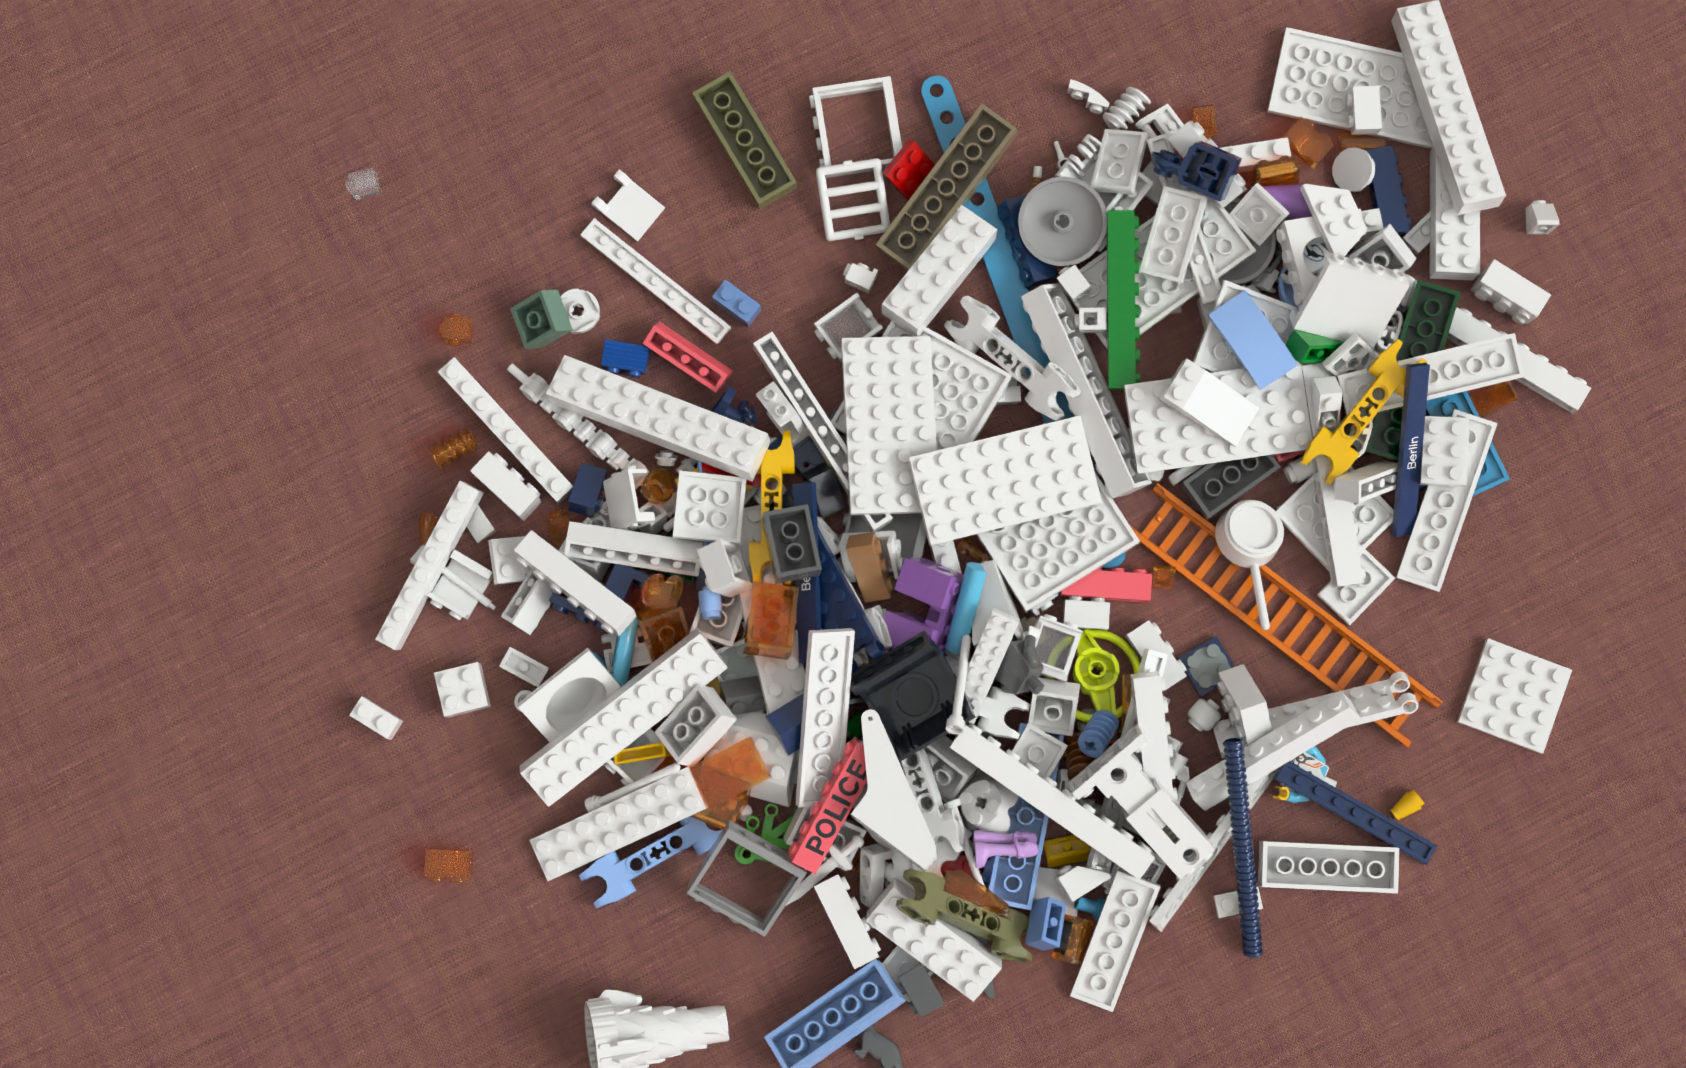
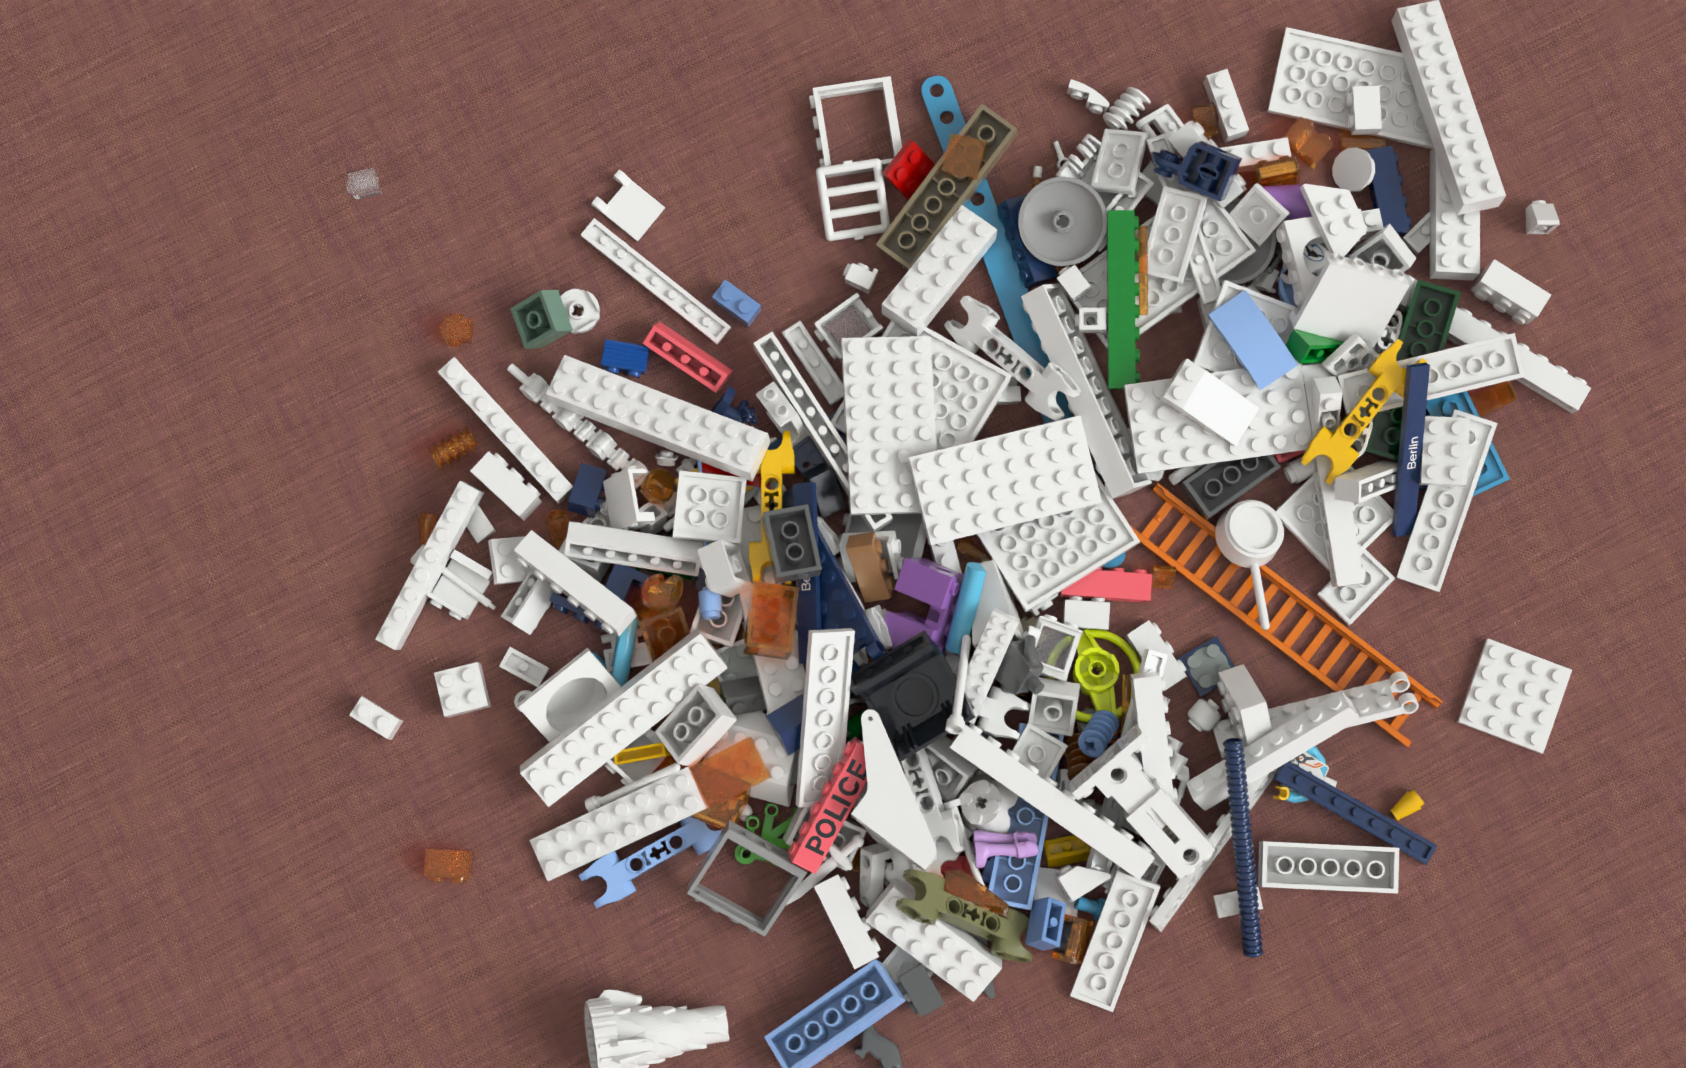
olive brick [692,71,797,210] -> none
none -> white tile [782,321,844,406]
none -> clear orange piece [941,133,986,179]
none -> clear orange bar [1139,226,1148,316]
none -> white arch [1203,69,1249,143]

